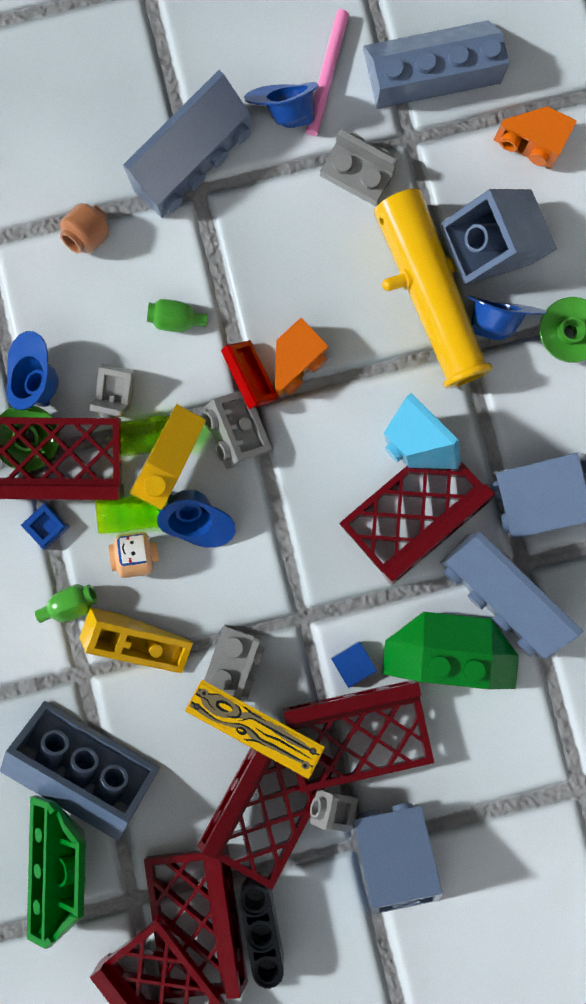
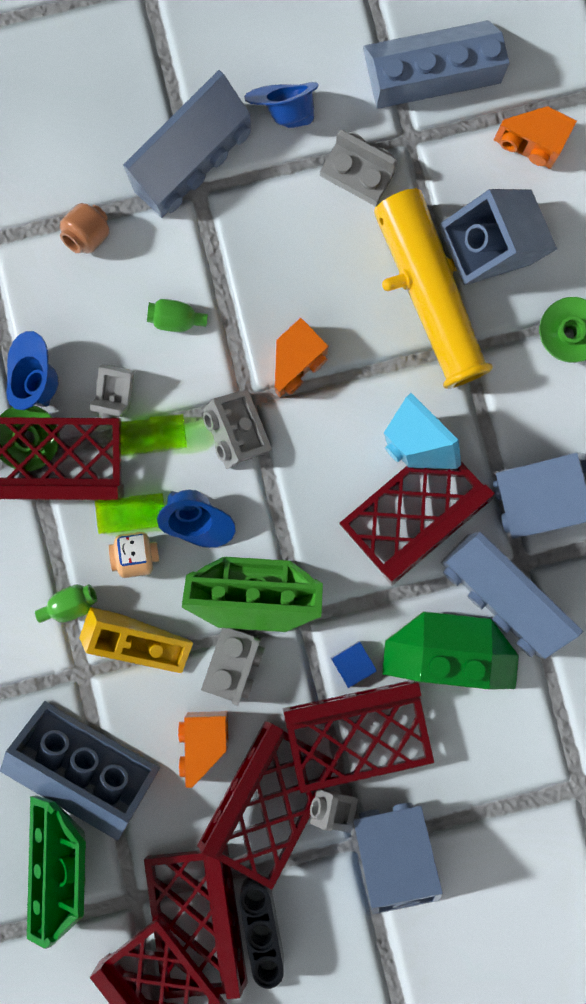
blue tile [21,502,70,550] -> none
yellow slope [129,404,206,509] -> none
tile [185,680,325,779] -> none
red tile [221,340,278,410] -> none
bright pink bar [306,9,349,136] -> none
blue piece [468,295,547,340] -> none
none -> orange slope [178,711,229,788]
none -> bright green wedge [182,557,323,632]

